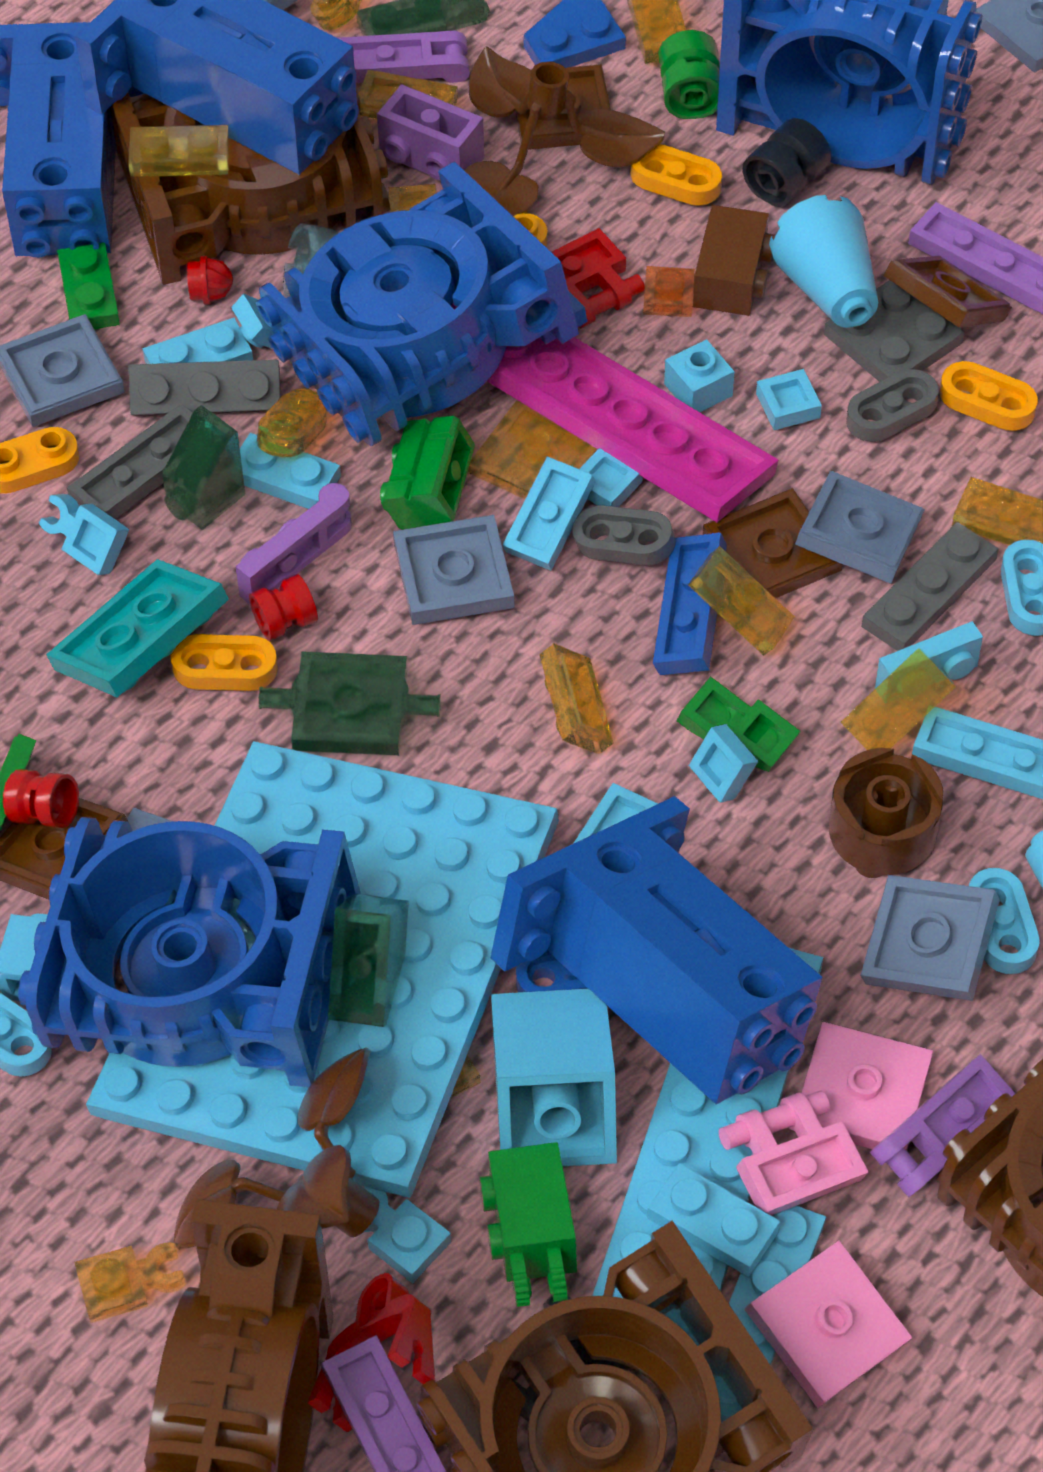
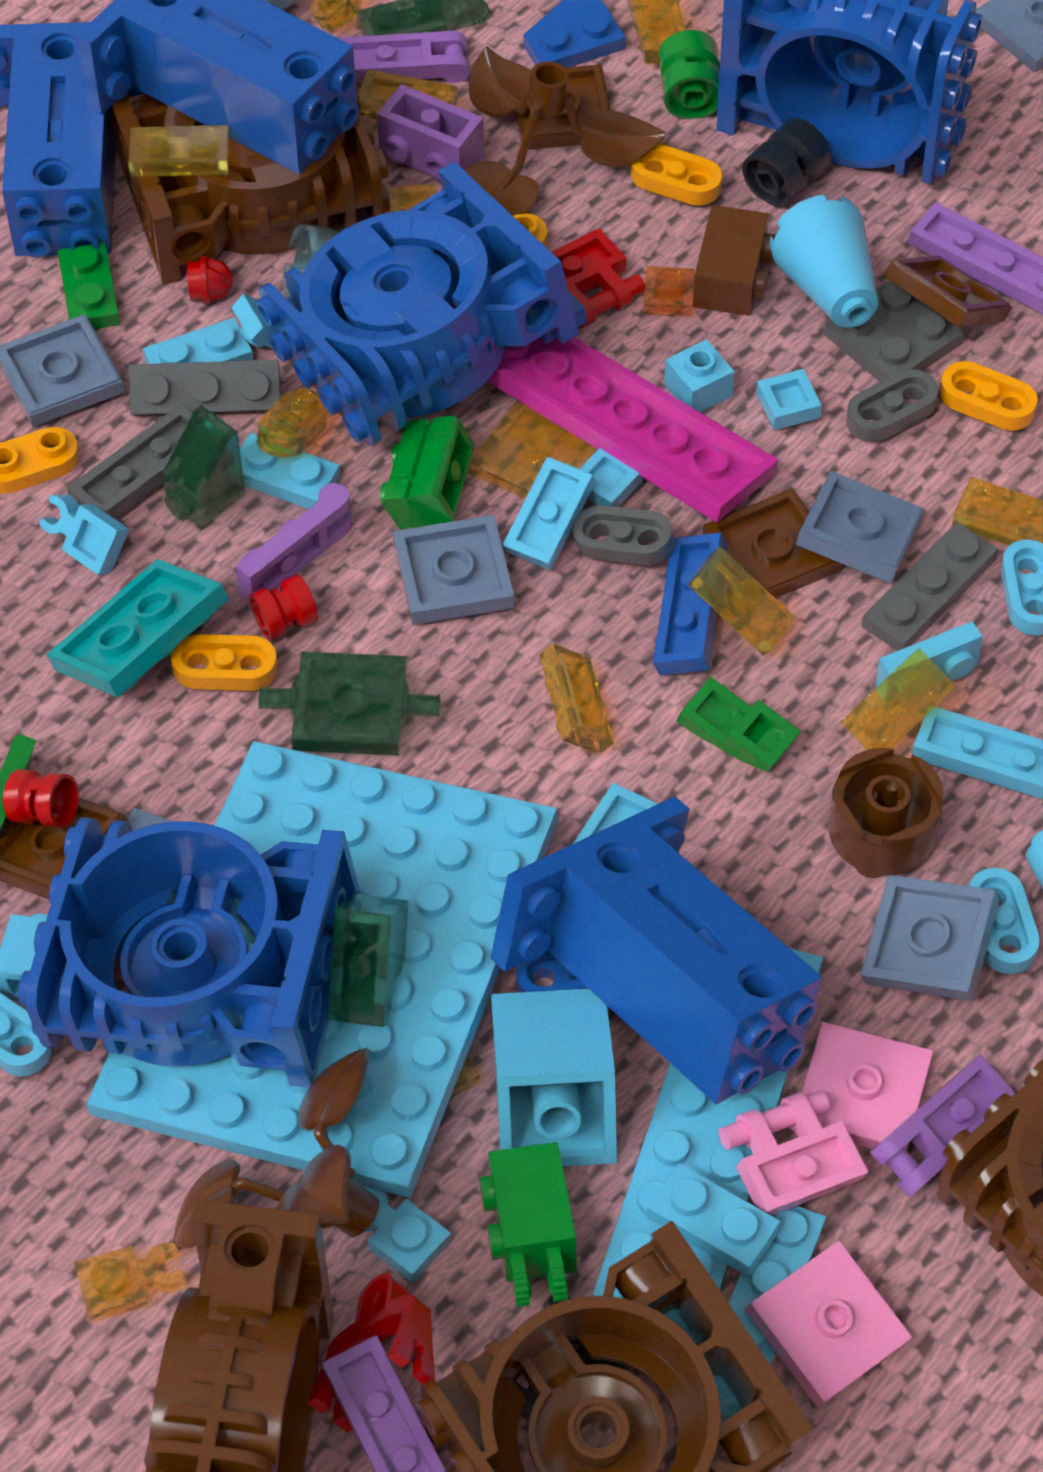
medium azure plate [688,724,758,803] -> none

